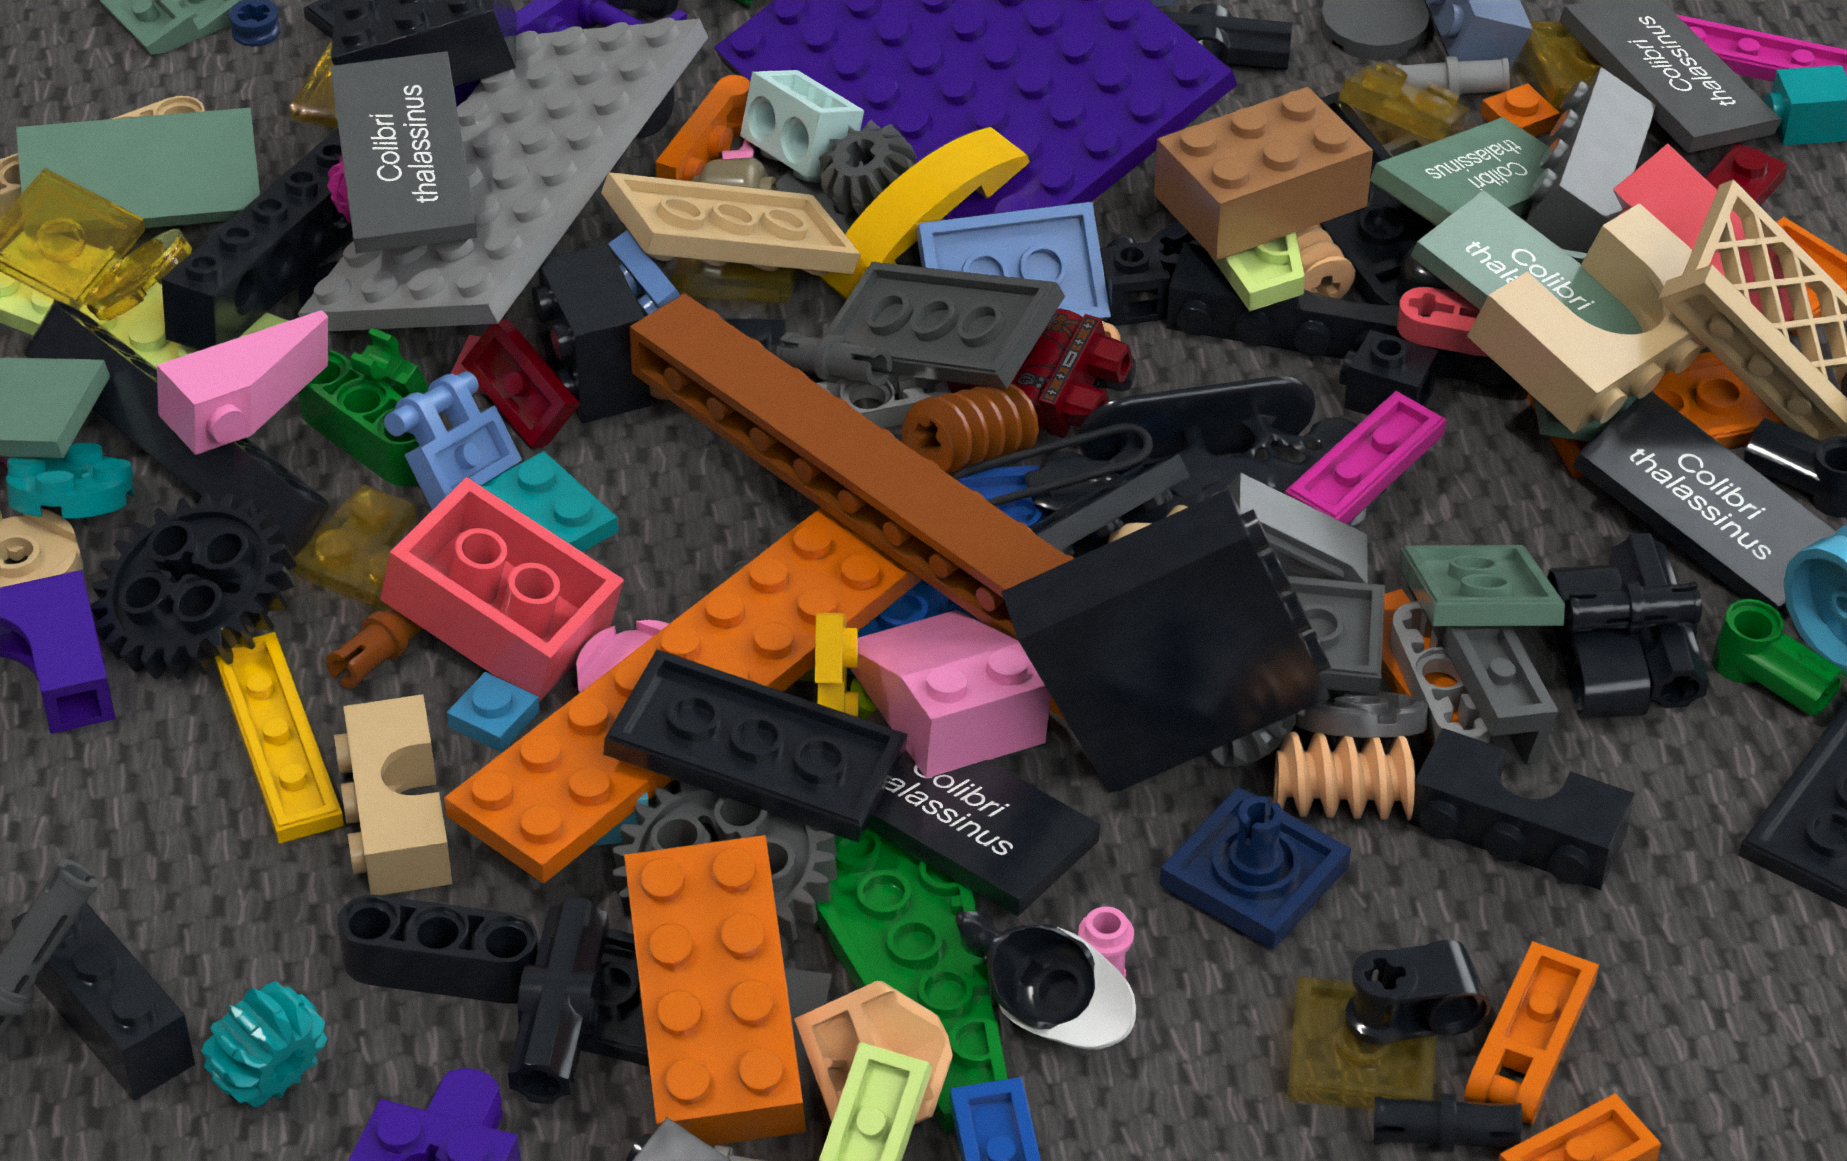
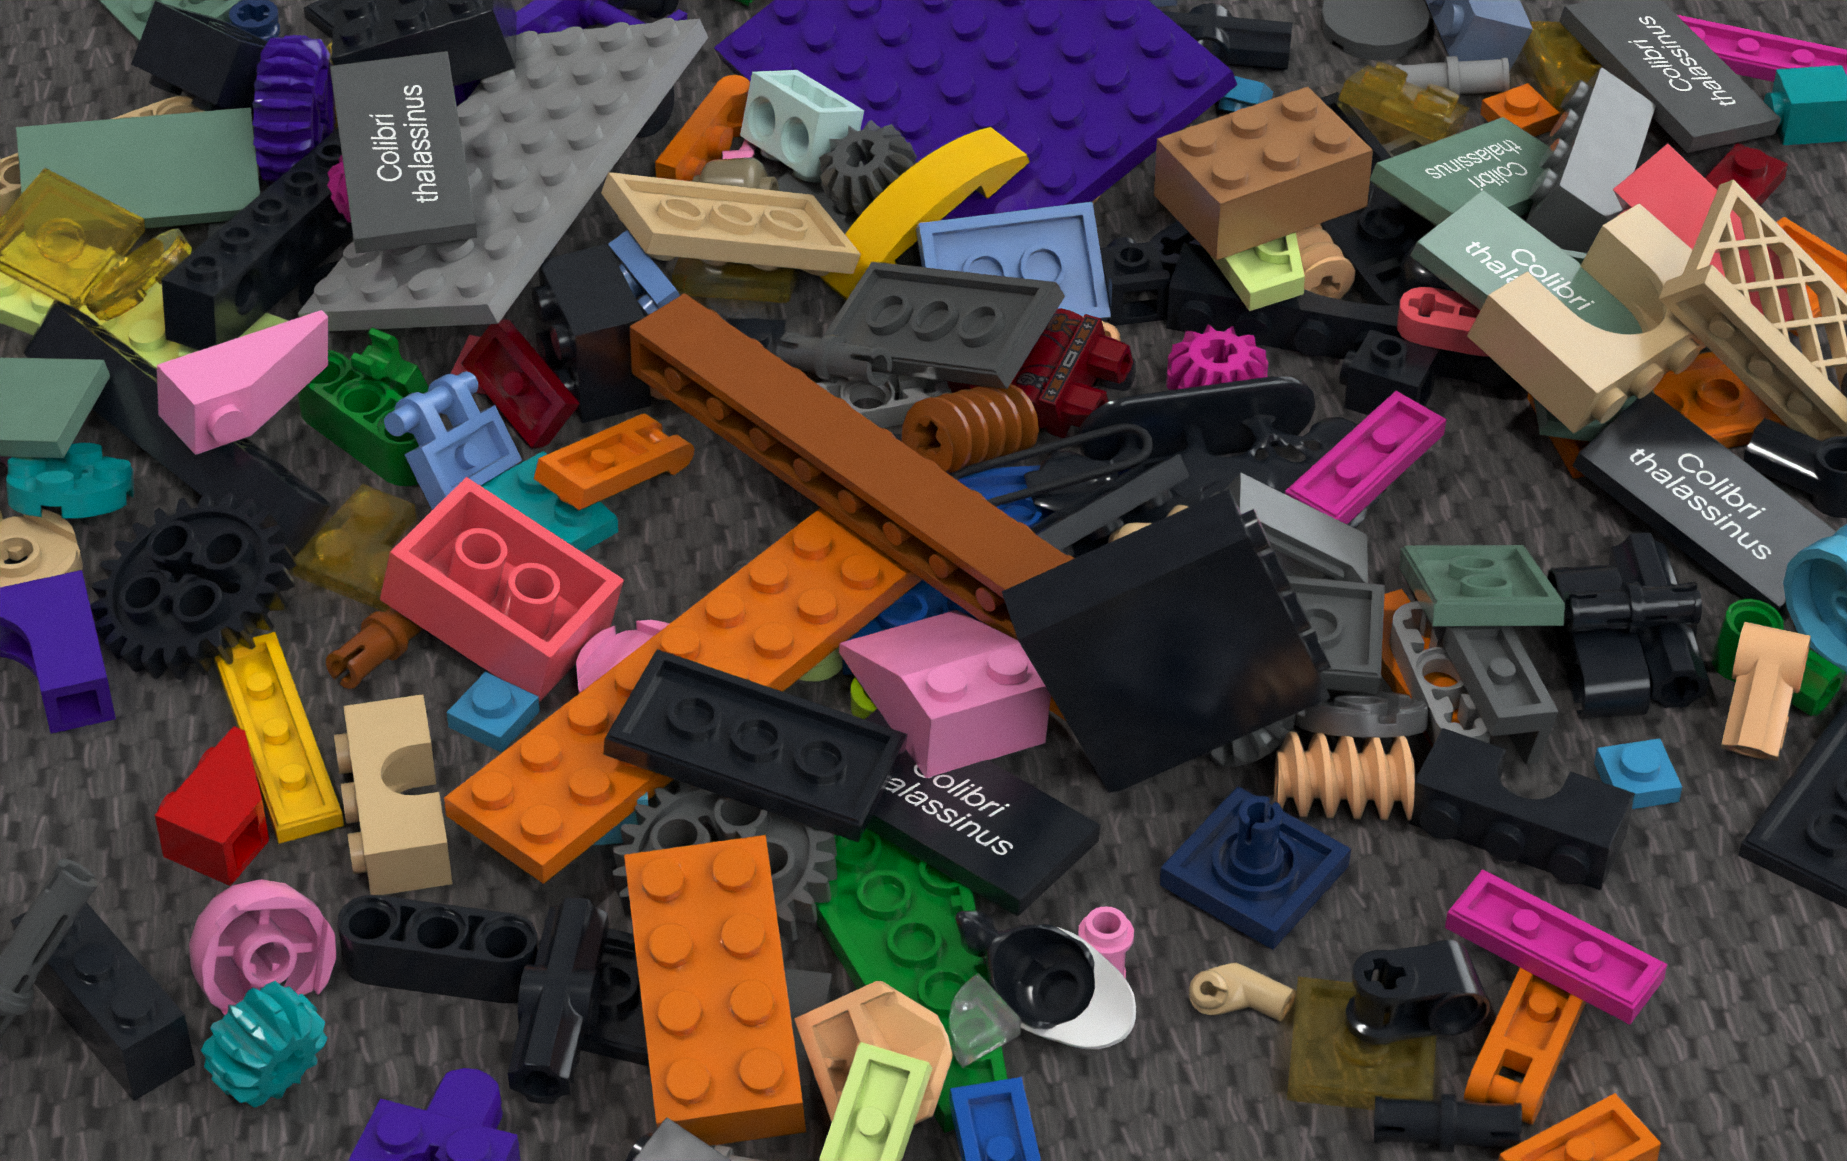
yellow plate [815,613,859,717] -> none
none -> black brick [131,1,268,122]
none -> red slope [155,726,269,886]
none -> bright pink cylinder [189,879,336,1015]
none -> dark purple gear [252,35,336,186]
none -> orange plate [534,413,695,510]
none -> clear tile [949,973,1021,1067]
none -> dark pink gear [1166,324,1268,390]
none -> tan arm [1189,963,1296,1022]
none -> dark azure plate [1217,76,1273,114]
none -> dark pink tile [1445,869,1667,1025]
none -> dark azure plate [1594,738,1682,809]
none -> light nougat piece [1721,622,1811,761]

